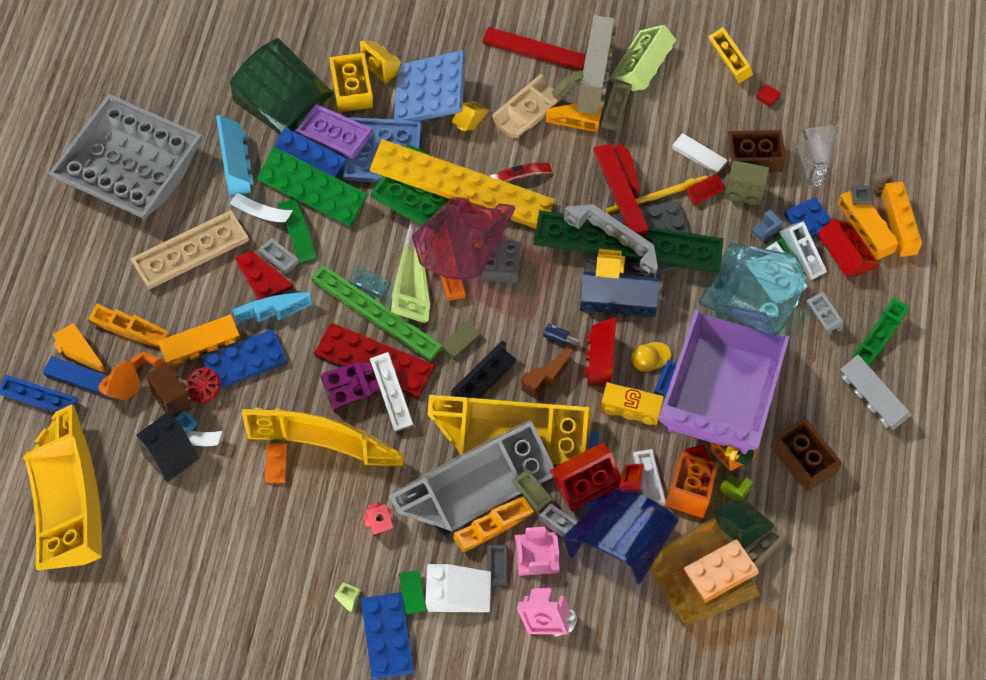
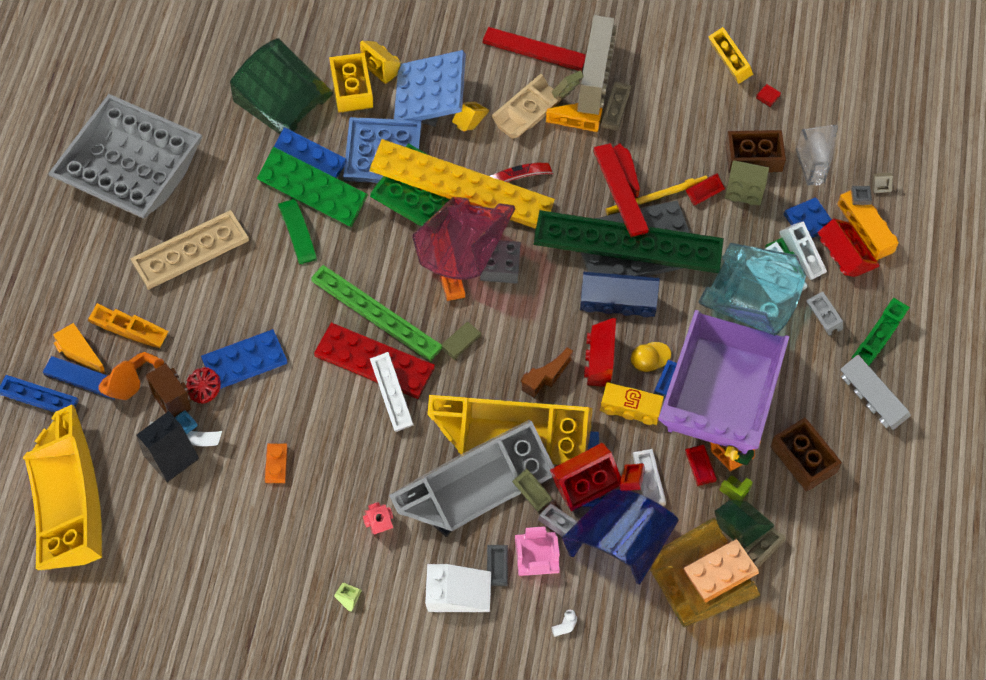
light orange brick [158,314,239,367] -> none
medium azure slope [216,115,254,196] -> none
white sticker [230,193,293,222] -> none
medium azure slope [232,292,312,325] -> none
red wing [235,250,294,300] -> none
yellow slope [242,408,404,466] -> none
light grey plate [258,238,299,275] -> none
medium lavender plate [296,104,374,160] -> none
magenta hips [320,362,379,412] -> none
clear light blue plate [349,267,391,299] -> none
blue plate [361,592,414,680] -> none
yellowish green plate [391,221,430,323] -> none
green slope [398,570,426,615] -> none
black fence [450,340,516,399] -> none
light orange slope [453,496,534,553] -> none
bright pink panel [517,588,570,634] -> none
dark blue piece [543,324,580,346] -> none
light grey slope [564,204,658,278] -> none
yellow brick [596,249,625,278] -> none
yellowish green slope [609,25,676,91] -> none
orange slope [665,451,719,518] -> none
white tile [672,133,727,174] -> none
sand blue panel [752,210,783,243] -> none
light orange brick [881,182,922,257] -> none

